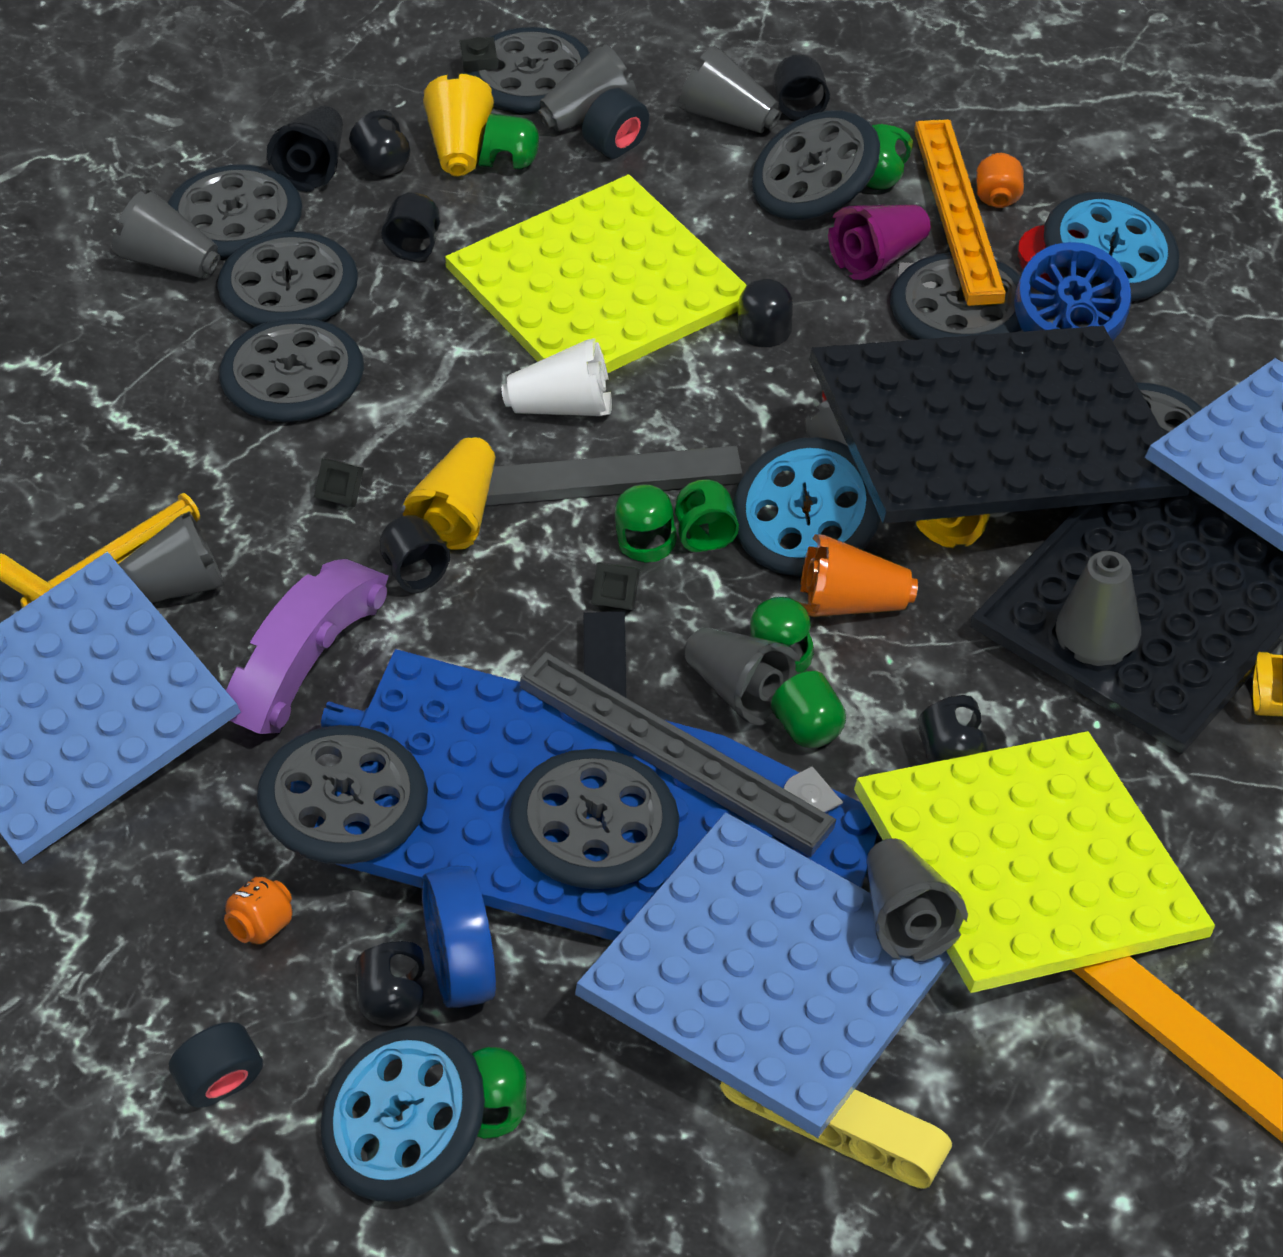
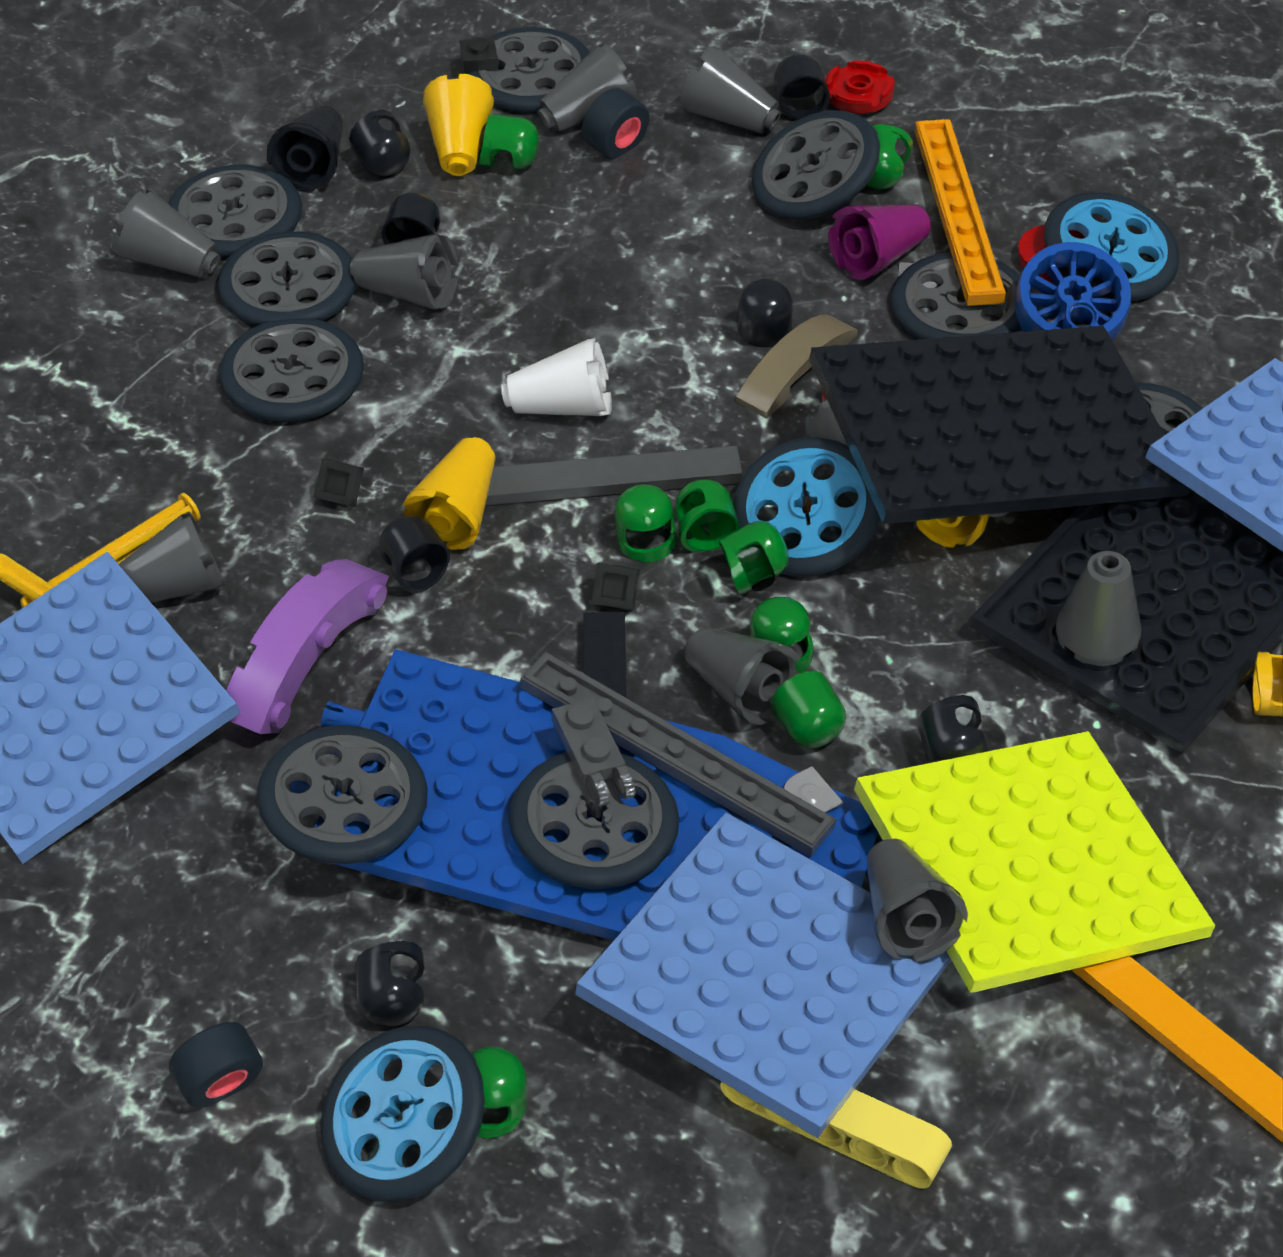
orange head [224,877,293,944] -> none
blue piece [422,866,496,1008] -> none
neon yellow plate [445,174,747,373] -> none
orange cone [800,534,918,617] -> none
orange head [977,153,1024,208] -> none
none -> dark grey cone [350,234,458,310]
none -> dark grey hinge [551,698,636,807]
none -> green helmet [718,521,789,595]
none -> dark tan slope [736,314,858,419]
none -> red plate [826,60,895,114]

